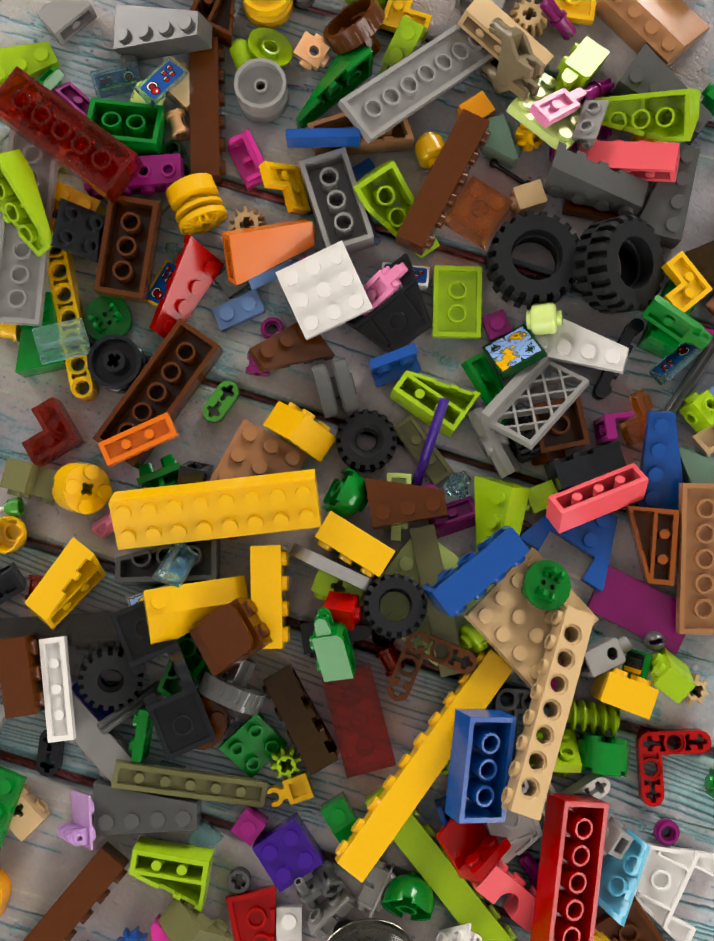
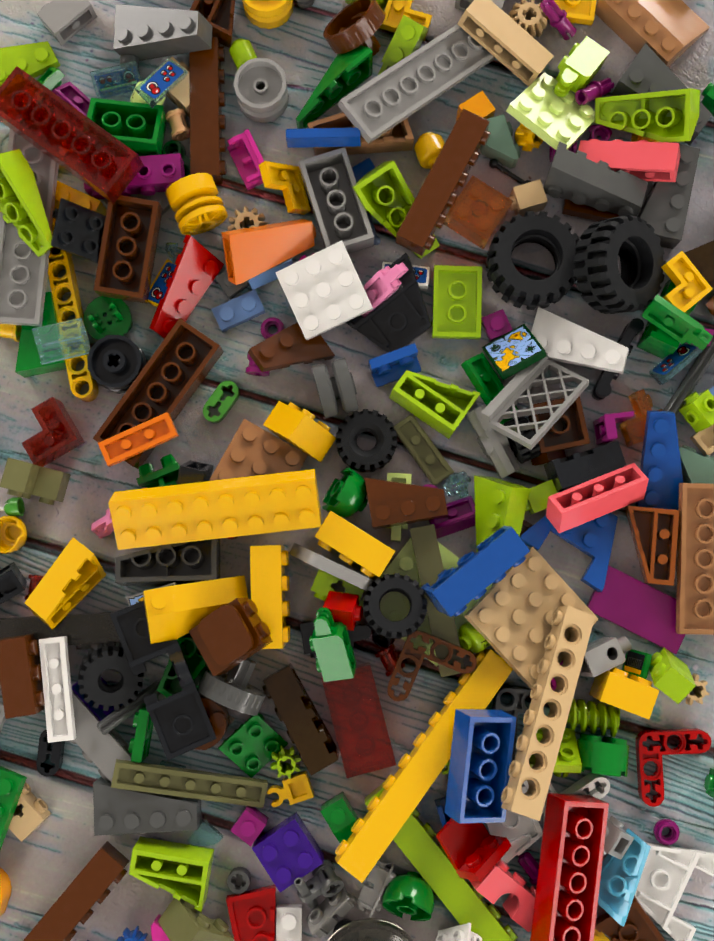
yellow brick [52,463,113,514] -> none
lavender hinge [57,789,96,850] -> none
clear light blue slope [151,543,199,588] -> none
lime dish [247,27,293,67] -> none
light nougat brick [292,31,331,72] -> none
dark purple bar [411,397,449,486] -> none
dark tan connector [480,17,545,100] -> none
green plate [521,560,571,611] -> none
yellowish green head [526,302,563,335] -> none
bright pink hinge [529,87,587,128] -> none
light grey hinge [572,100,609,150] -> none
dark grey hinge [643,631,665,651] -> none

